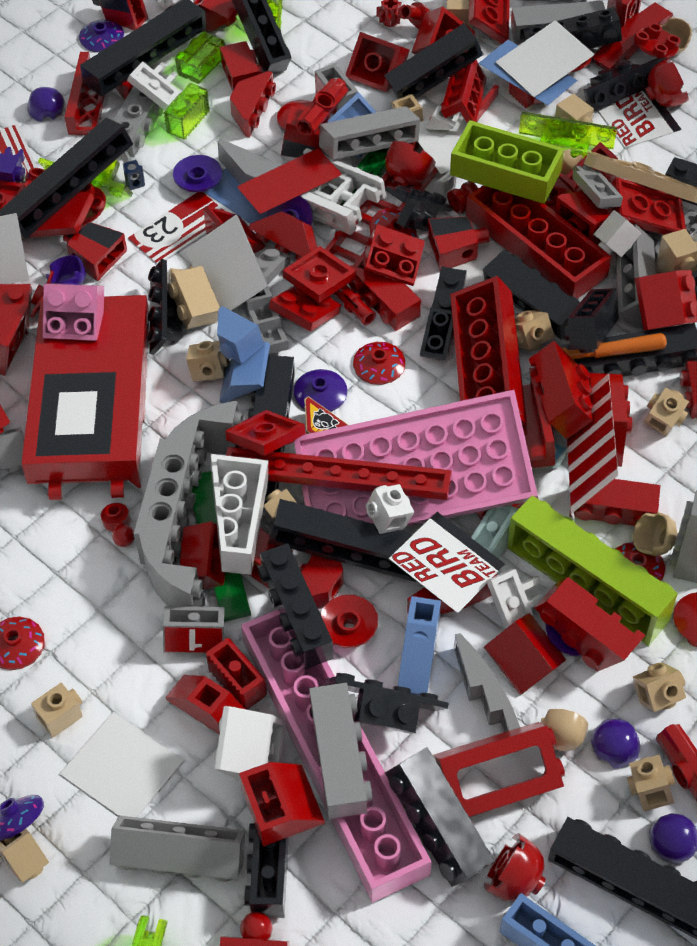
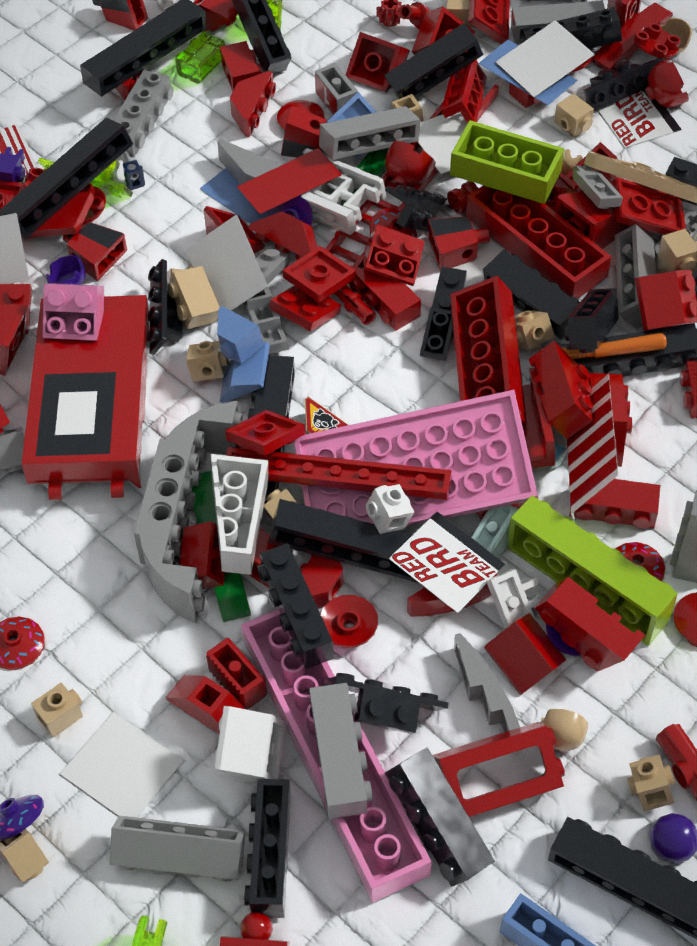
dark purple hair [27,87,65,122] -> none
red plate [30,271,54,319] -> none
red fence [65,51,105,135] -> none
dark purple dish [79,20,124,52] -> none
red plate [101,503,135,547] -> none
white hinge [127,61,181,111] -> none
sticker [128,192,225,264] -> none
clear neon green brick [163,83,210,140] -> none
brick [163,606,225,654] -> none
dark purple dish [173,155,222,192] -> none
red slope [239,762,325,846] -> none
red piece [294,78,349,137] -> none
dark purple dish [294,369,347,412] -> none
red dish [353,341,406,385] -> none
medium blue slope [398,596,441,696] -> none
white slope [427,105,459,130] -> none
white slope [428,171,456,196] -> none
red cylinder [484,833,546,902] -> none
clear neon green bracket [519,112,617,158] -> none
dark purple hair [591,719,641,769] -> none
white brick [594,210,642,257] -> none
tan hair [633,512,678,556] -> none
tan brick [633,663,686,712] -> none
tan brick [643,387,689,436] -> none

